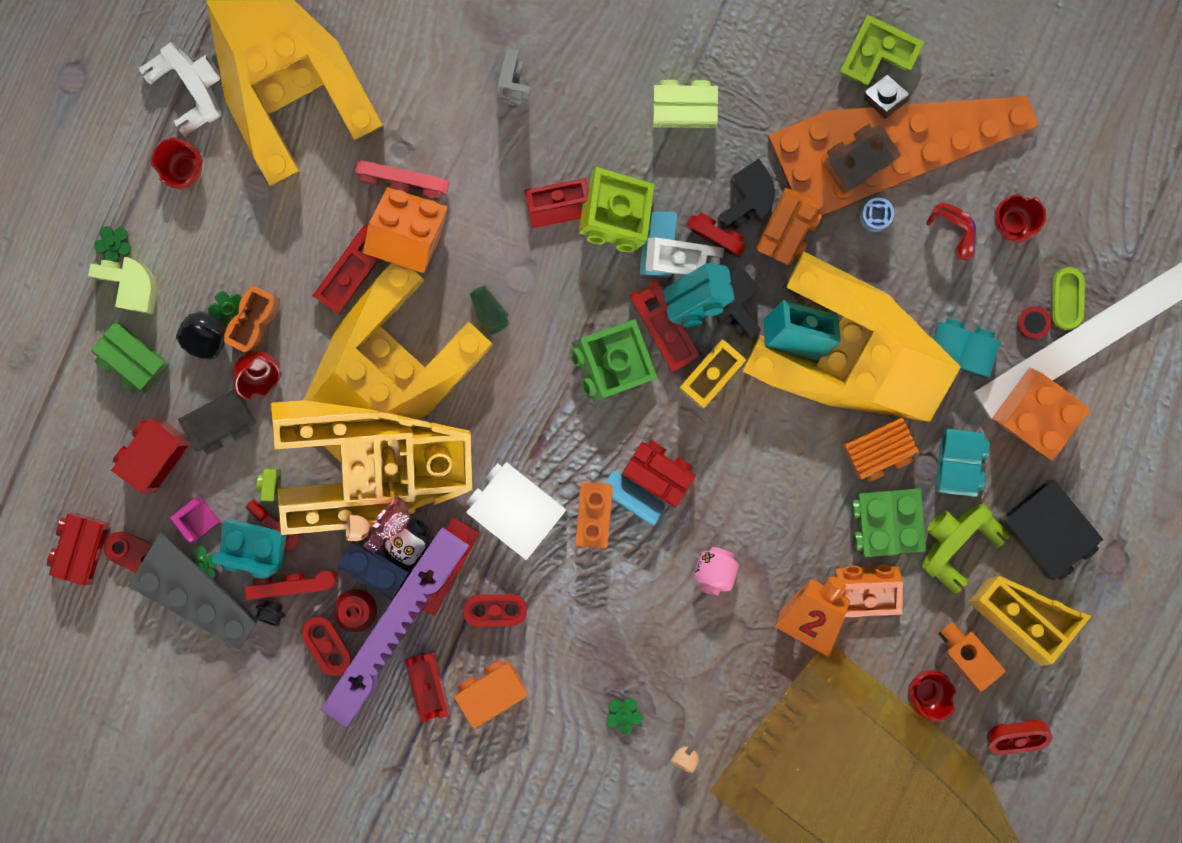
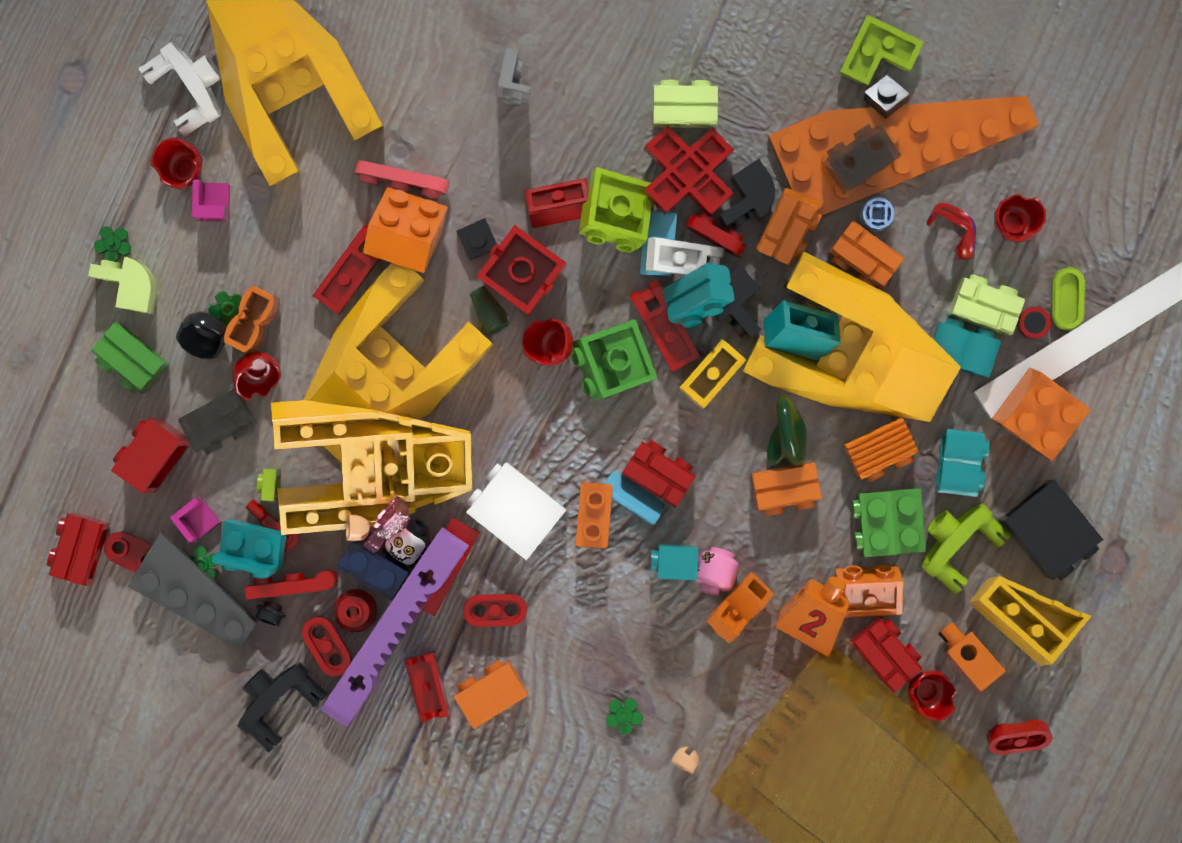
none -> dark pink panel [192,180,230,222]
none -> black connector [237,662,328,753]
none -> black plate [456,218,497,261]
none -> red brick [476,224,567,317]
none -> red hair [521,318,574,366]
none -> red plate [643,125,734,216]
none -> teal brick [650,544,698,580]
none -> orange brick [706,571,774,644]
none -> orange brick [750,462,822,516]
none -> dark green piece [767,394,807,467]
none -> orange brick [828,220,904,290]
none -> red brick [849,617,923,693]
none -> yellowish green brick [948,274,1025,336]

